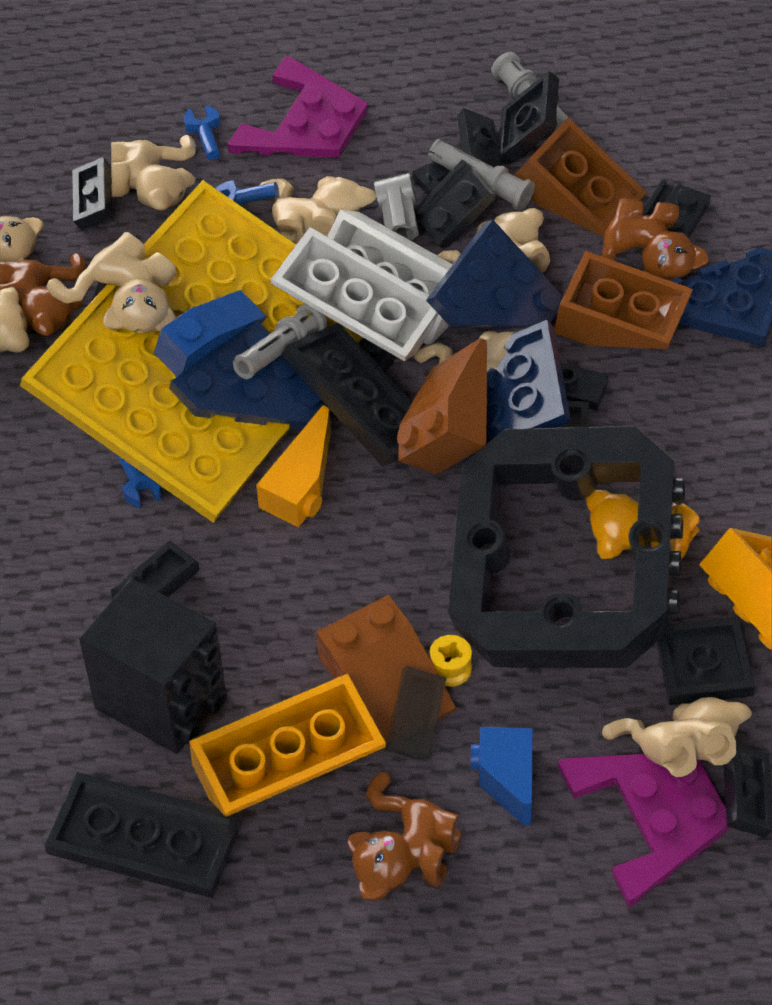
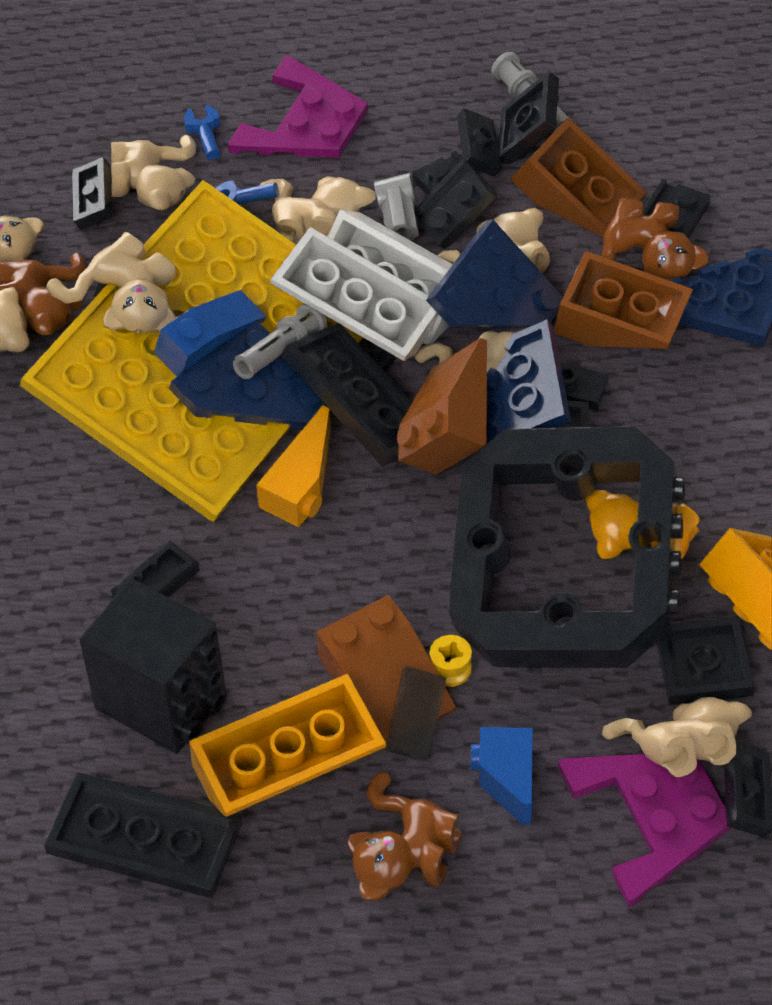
blue bar [116,454,163,508] -> none
light grey pin [428,139,535,211] -> none

